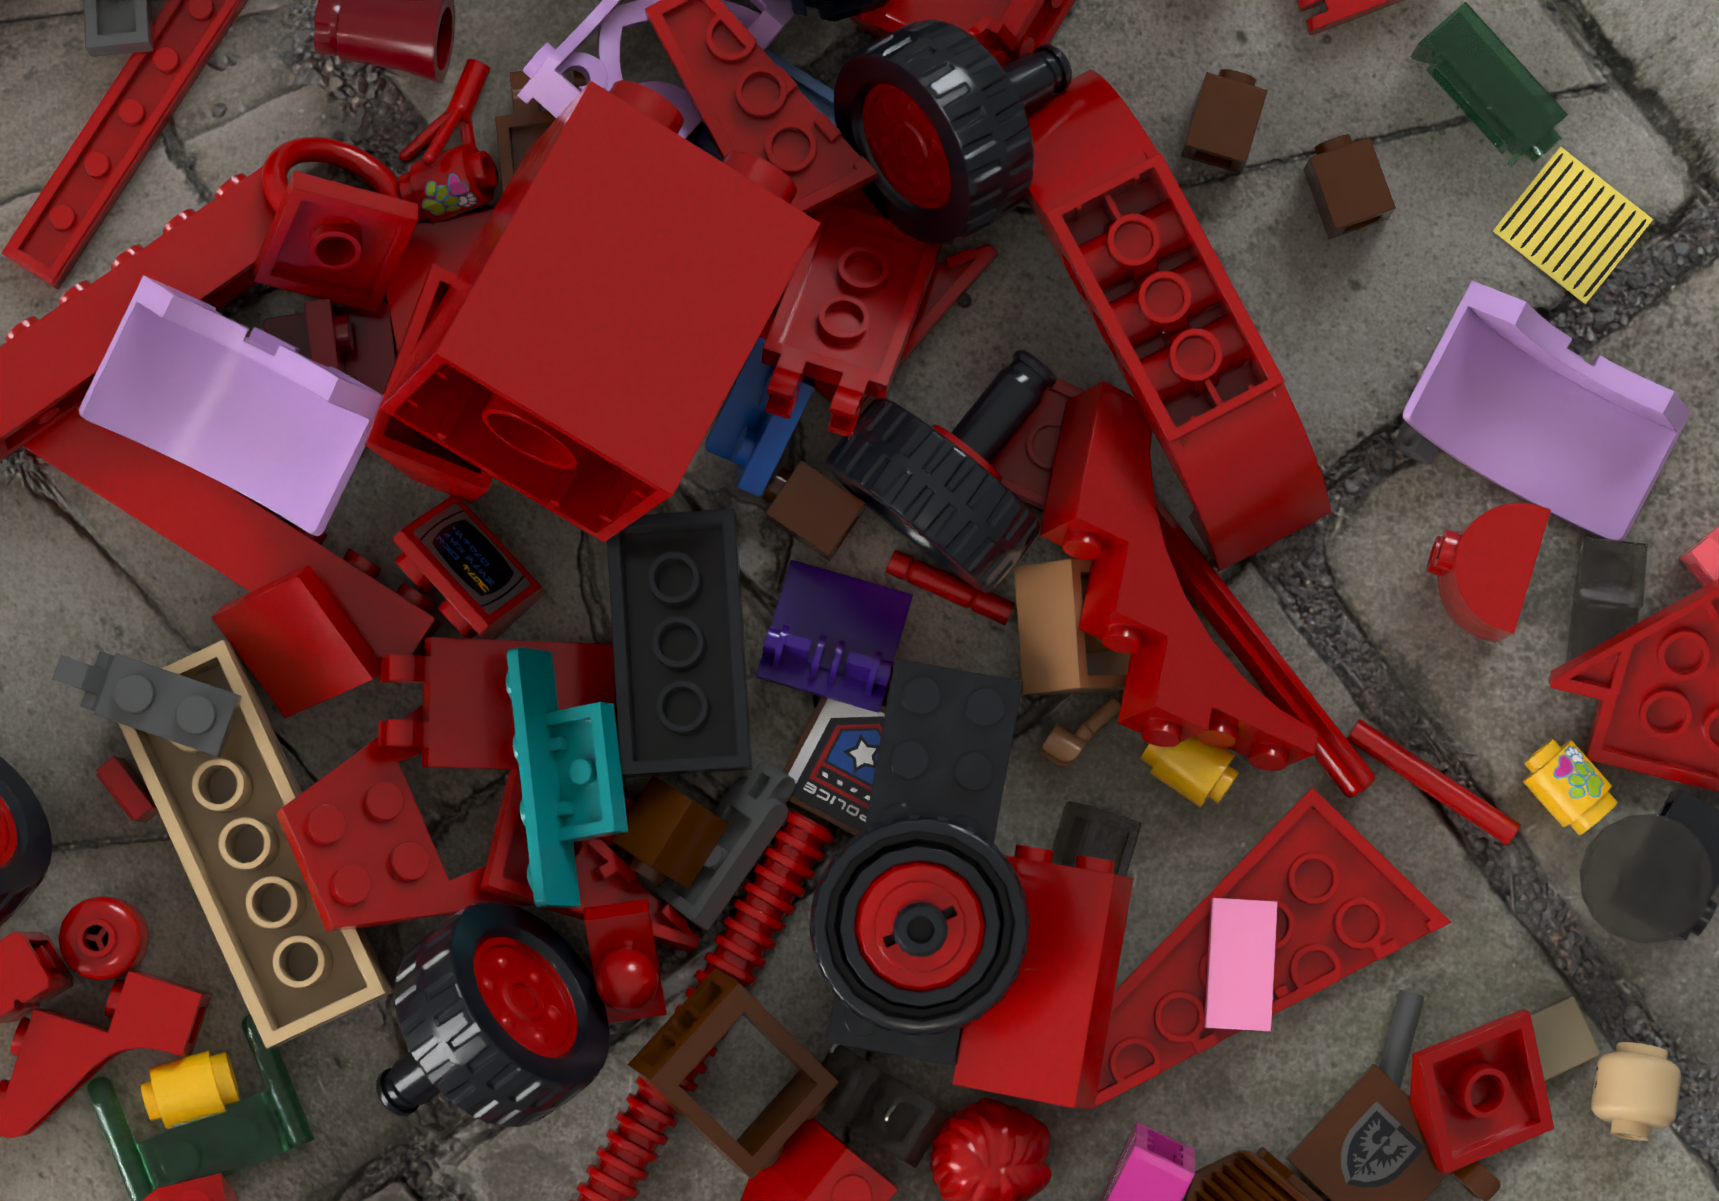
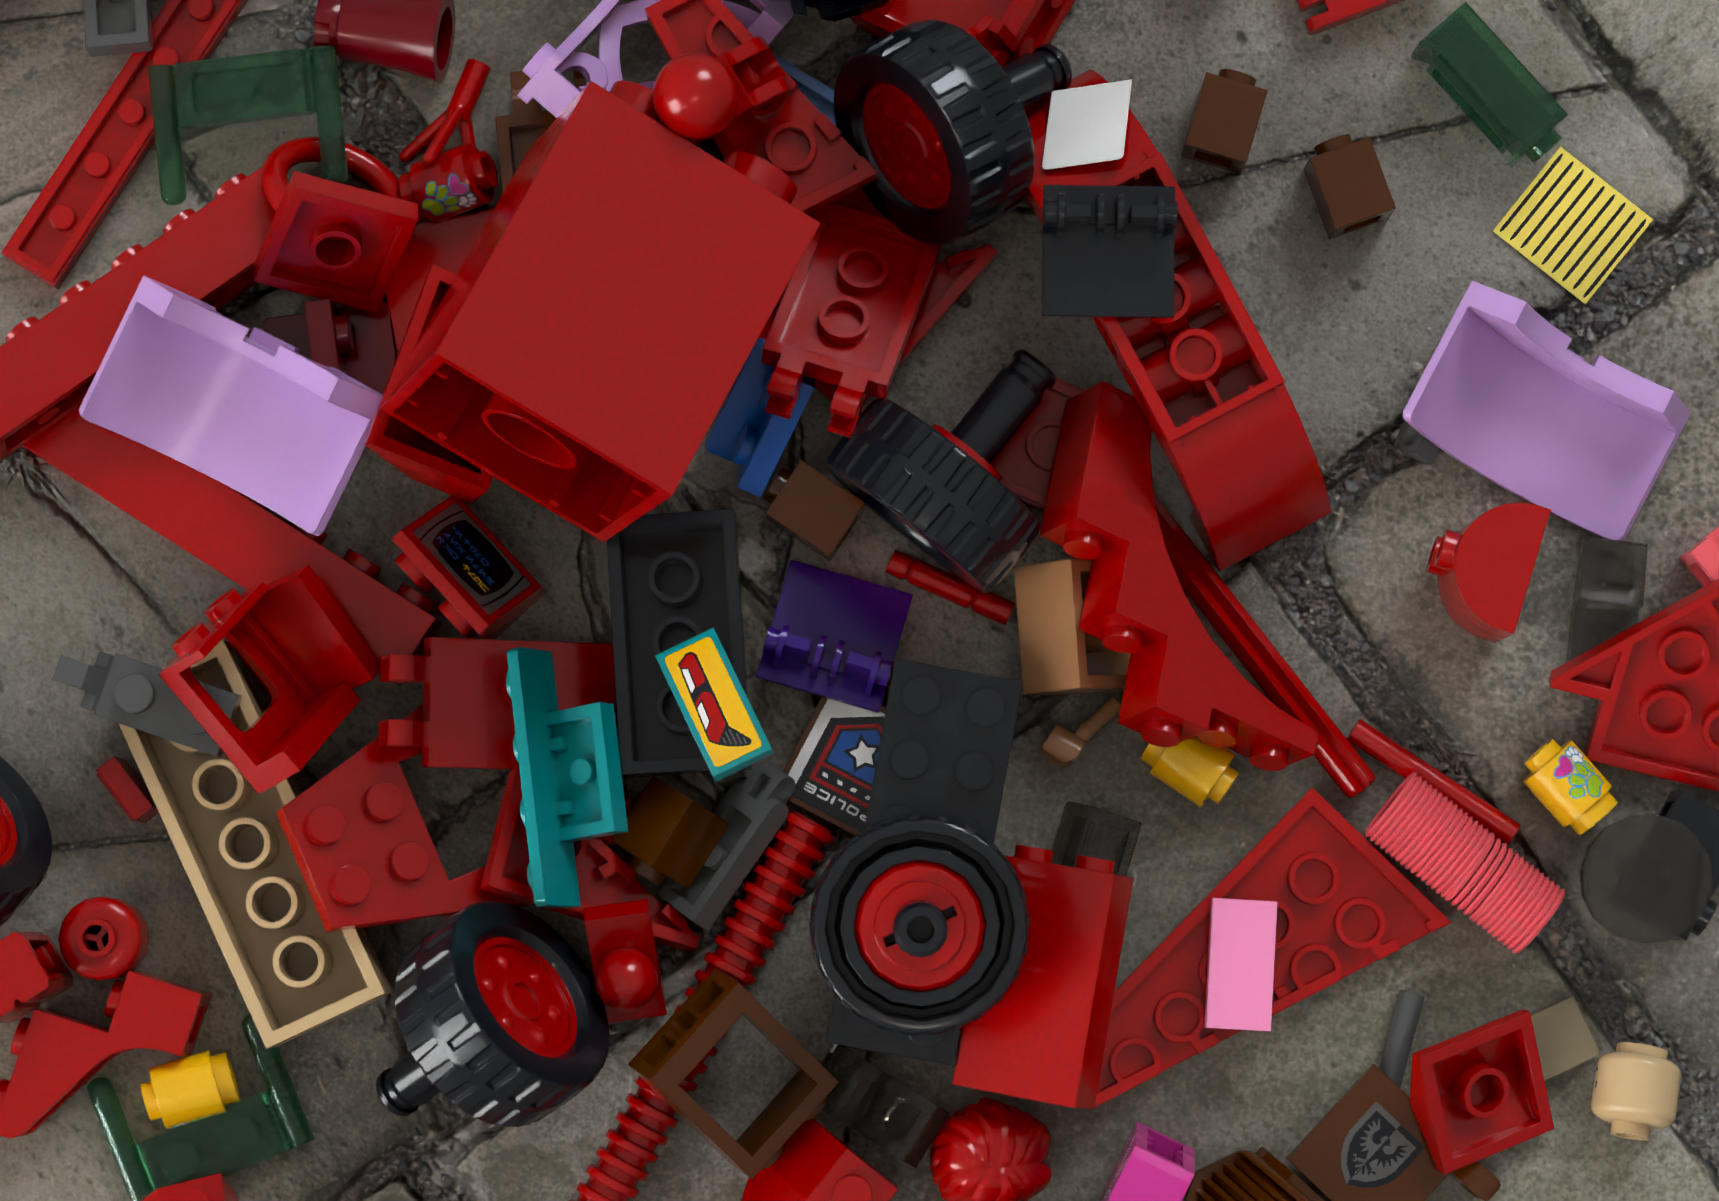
none -> clear green plate [148,46,348,206]
none -> red window [158,581,361,794]
none -> red piece [653,36,793,146]
none -> slope [655,627,774,782]
none -> white sticker [1042,79,1132,170]
none -> black hinge [1042,185,1178,318]
none -> coral piece [1364,772,1565,954]

